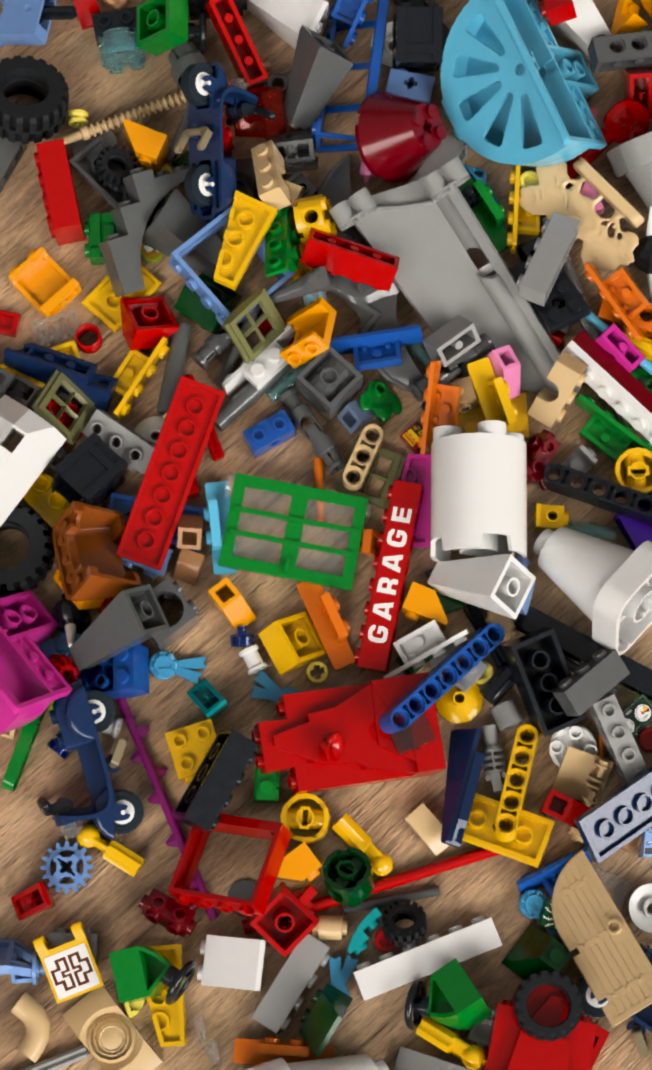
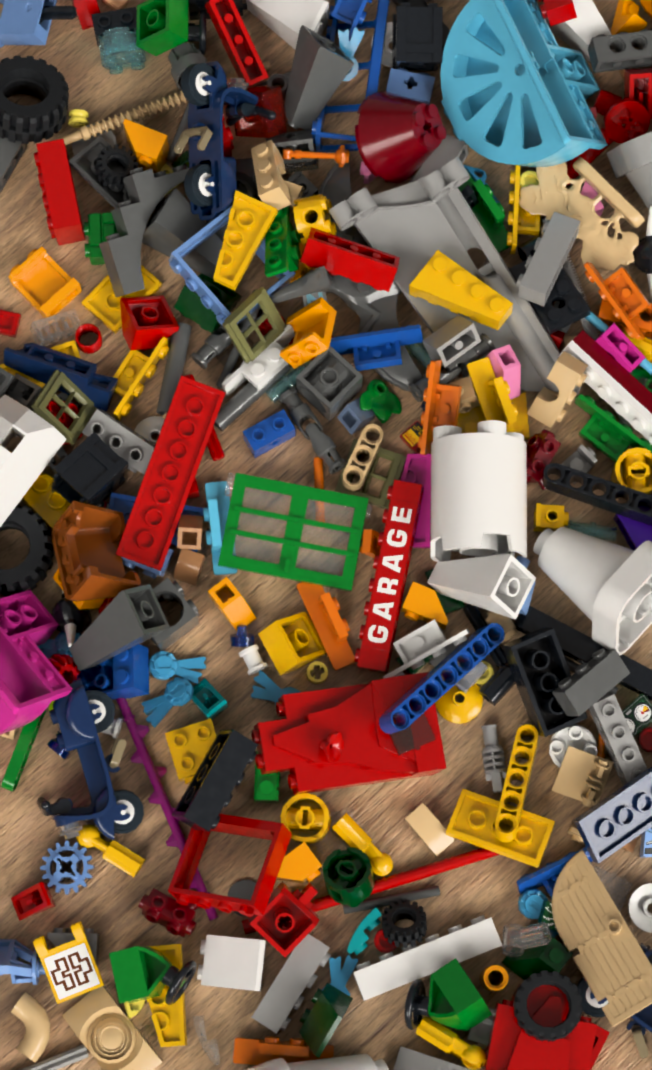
tile [141,243,164,263] -> none
tan brick [312,915,348,940] -> none
dark blue wedge [441,728,485,848] -> none
light grey piece [490,699,523,731] -> none
red slope [539,789,590,829] -> none
none -> dark azure piece [141,677,194,728]
none -> orange piece [282,145,349,168]
none -> dark azure piece [338,27,365,81]
none -> yellow wedge [409,250,513,330]
none -> light orange pin [479,965,509,991]
none -> clear piece [502,922,551,957]
none -> red piece [593,89,622,116]

